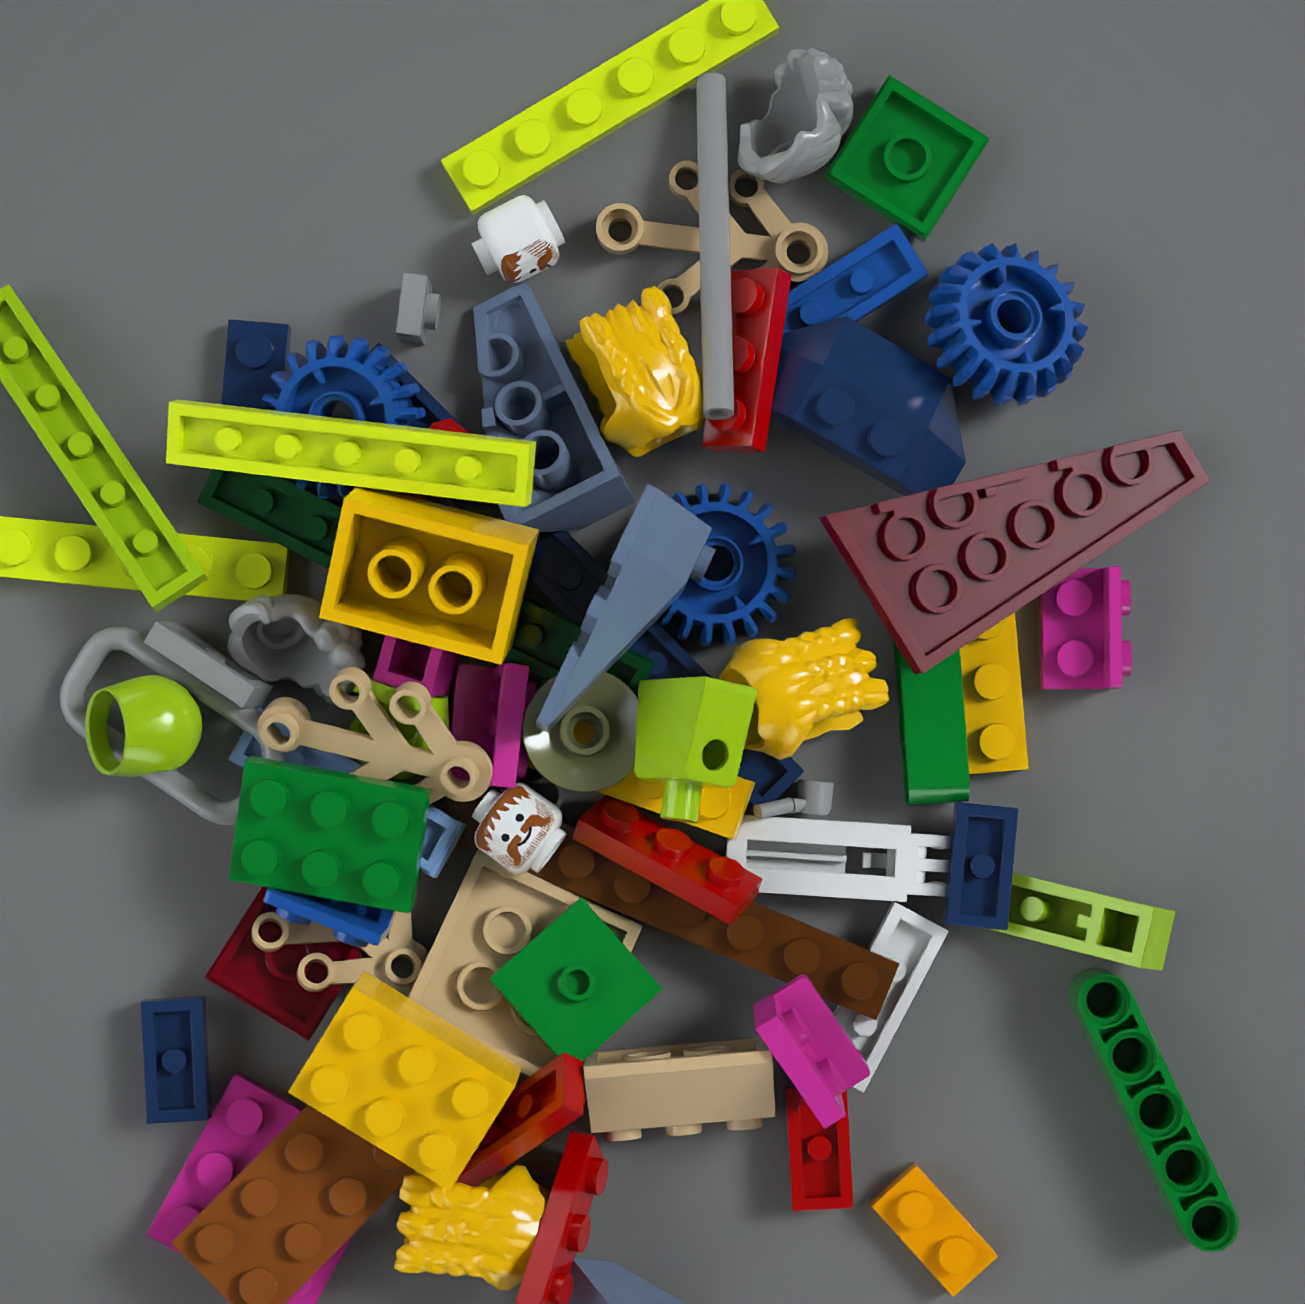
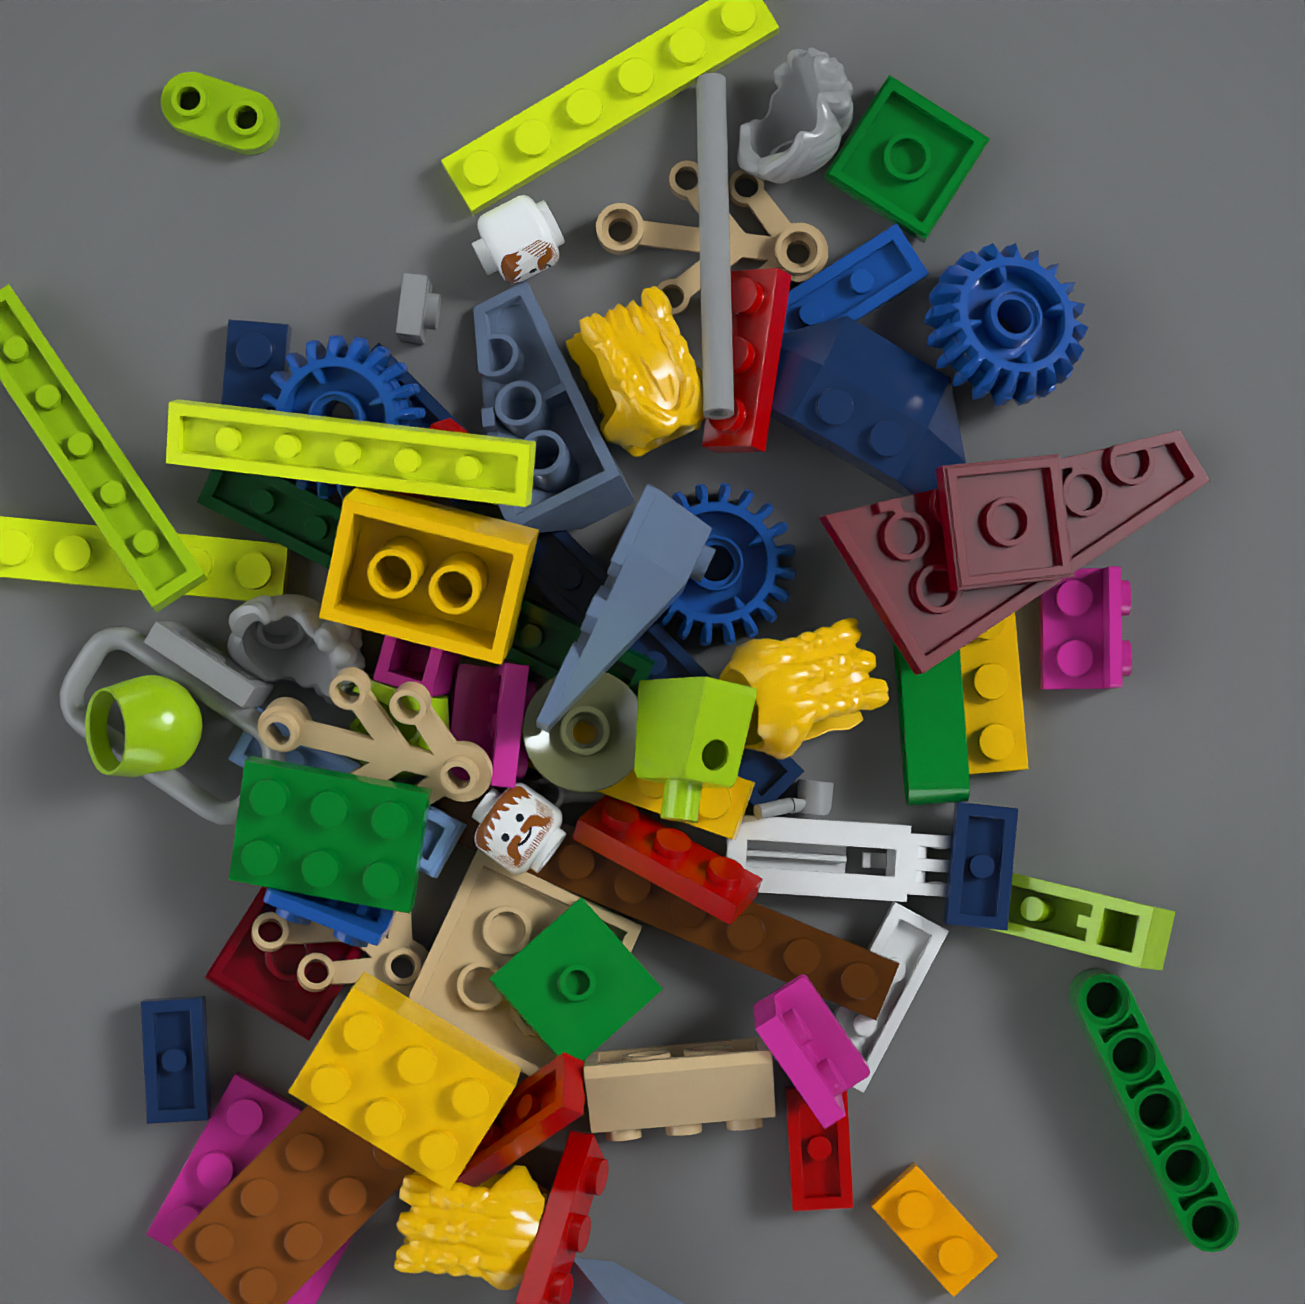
none -> lime plate [161,71,280,155]
none -> plate [935,454,1075,592]

